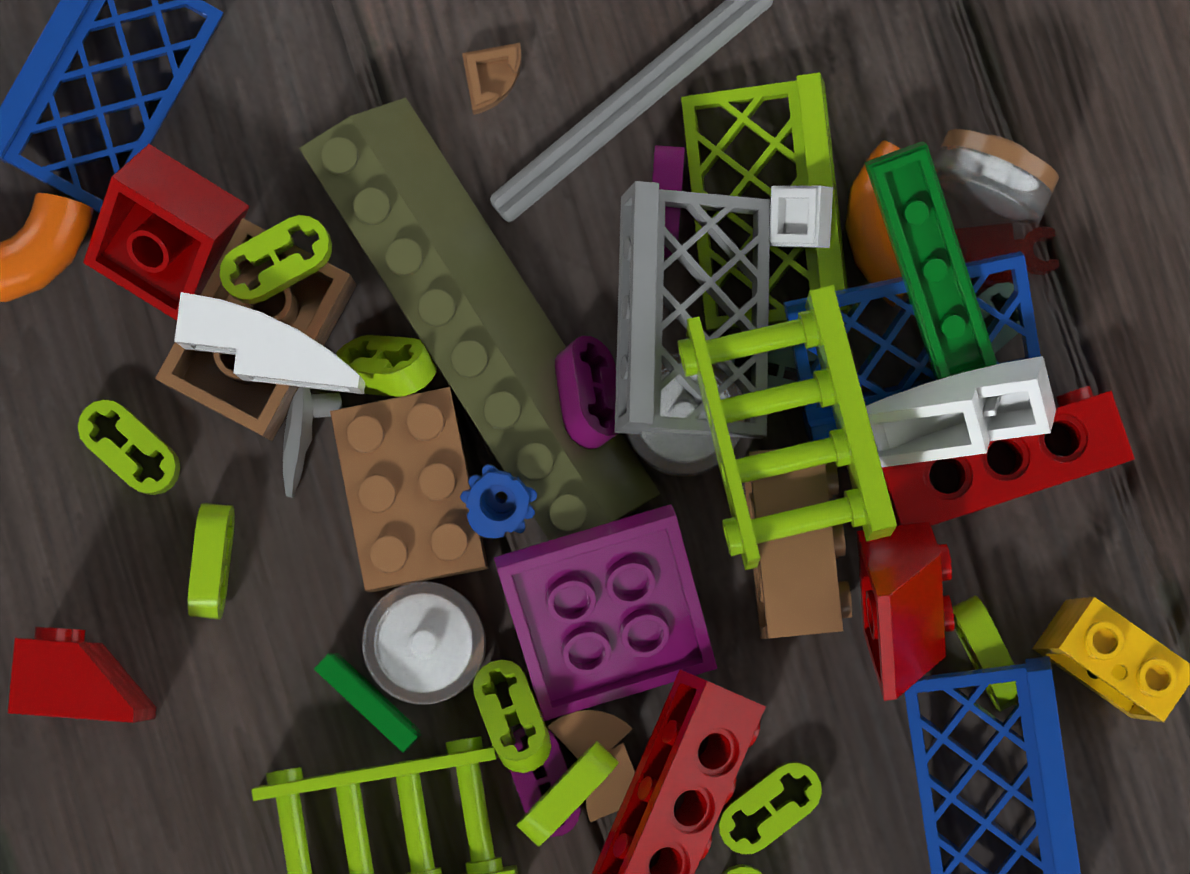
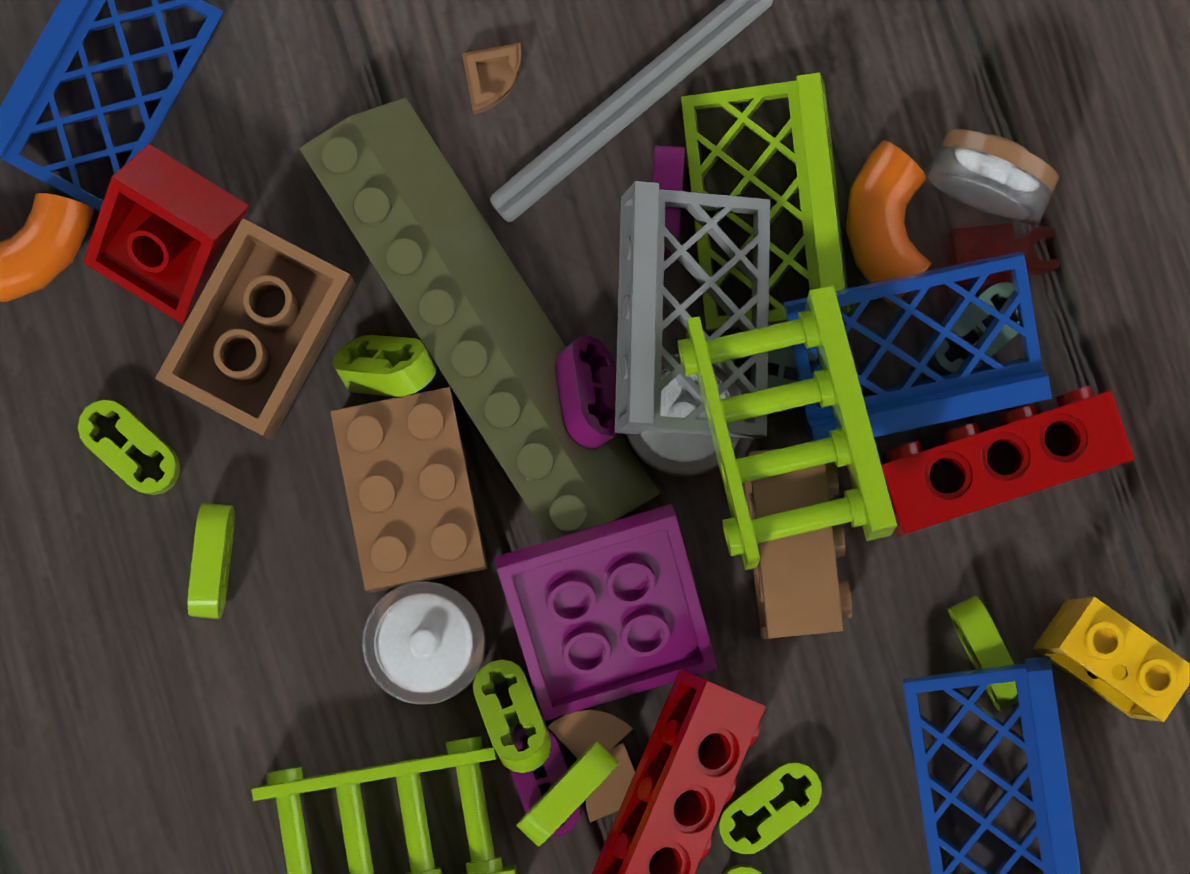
red slope [8,627,156,723] -> none
white slope [174,292,365,394] -> none
lime beam [219,215,332,304] -> none
light grey bar [283,387,342,498] -> none
green tile [314,653,422,753] -> none
blue animal [460,464,537,539] -> none
white tile [770,186,833,248] -> none
red slope [857,522,955,701] -> none
green tile [864,141,997,380] -> none
white slope [866,356,1056,467] -> none

